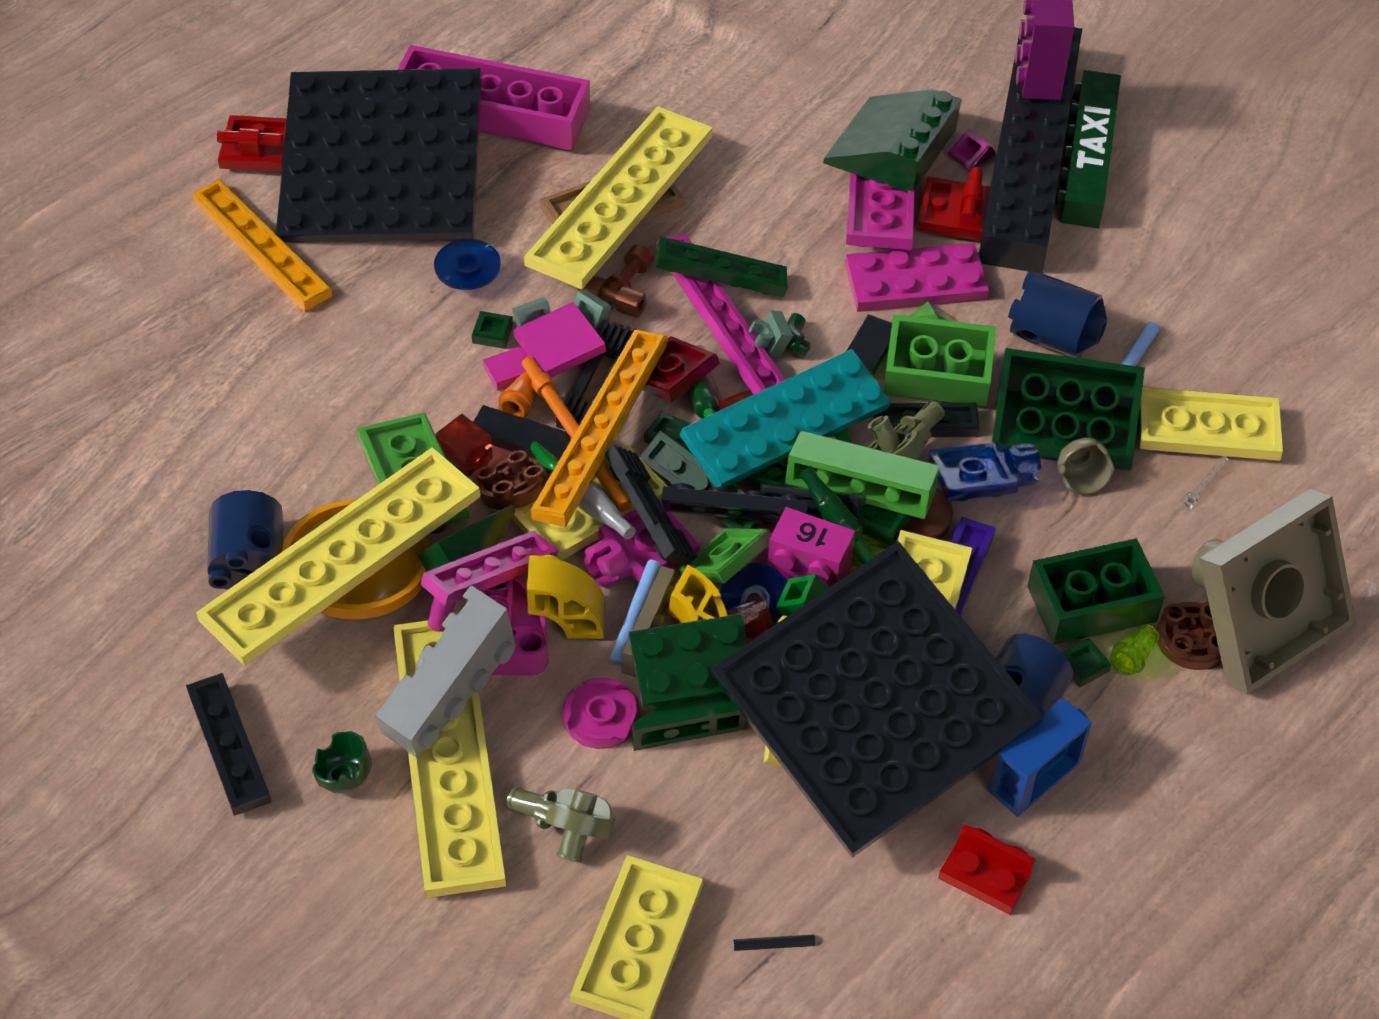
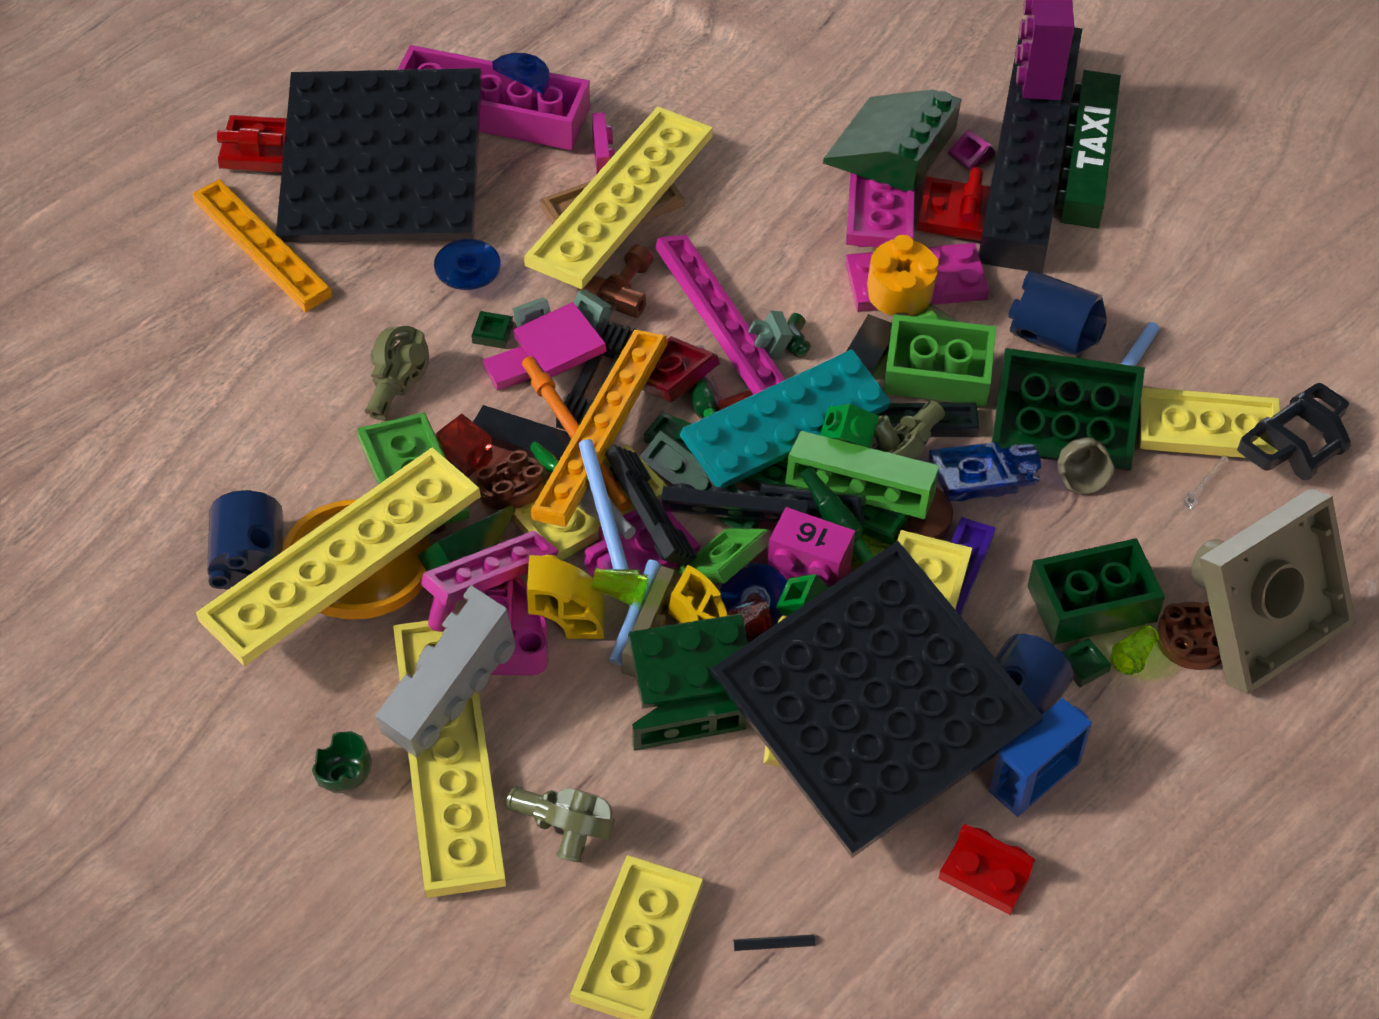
black plate [186,673,272,816] -> none
orange cone [499,372,536,418] -> none
dark pink tile [563,678,639,749] -> none
dark green plate [656,236,788,298] -> none
none -> olive pin [365,326,429,421]
none -> clear blue plate [492,53,549,95]
none -> light blue bar [579,439,629,576]
none -> clear neon green cone [591,567,649,606]
none -> dark pink plate [592,112,615,175]
none -> green brick [820,404,879,448]
none -> light orange brick [867,235,939,316]
none -> black bar [1237,383,1351,480]

